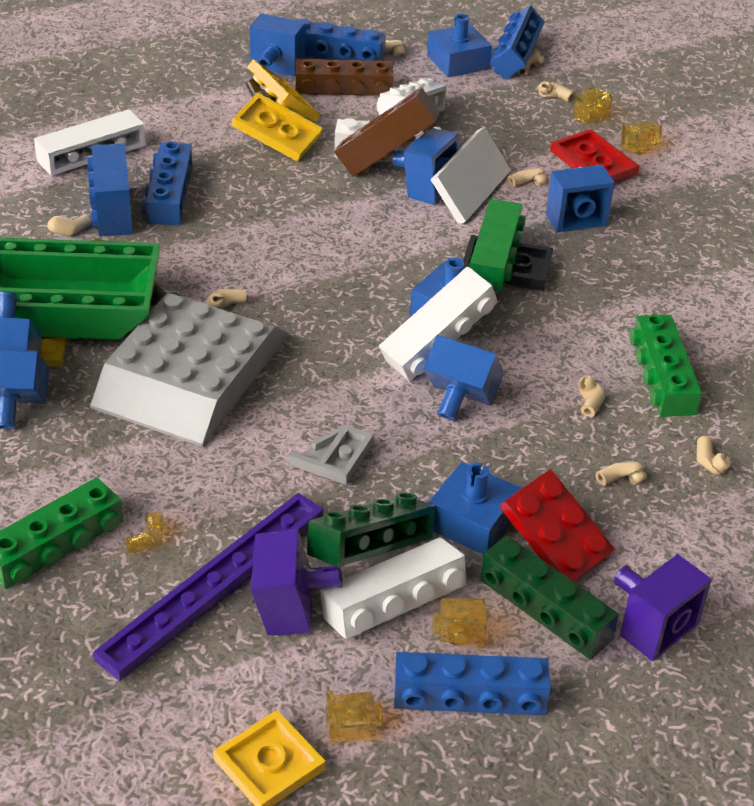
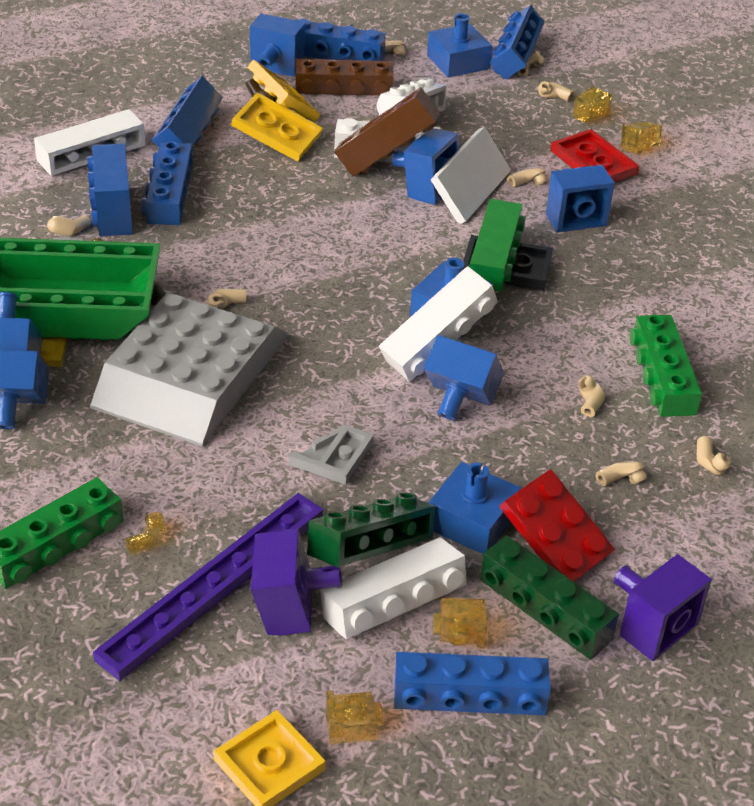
none -> blue brick [152,75,223,152]

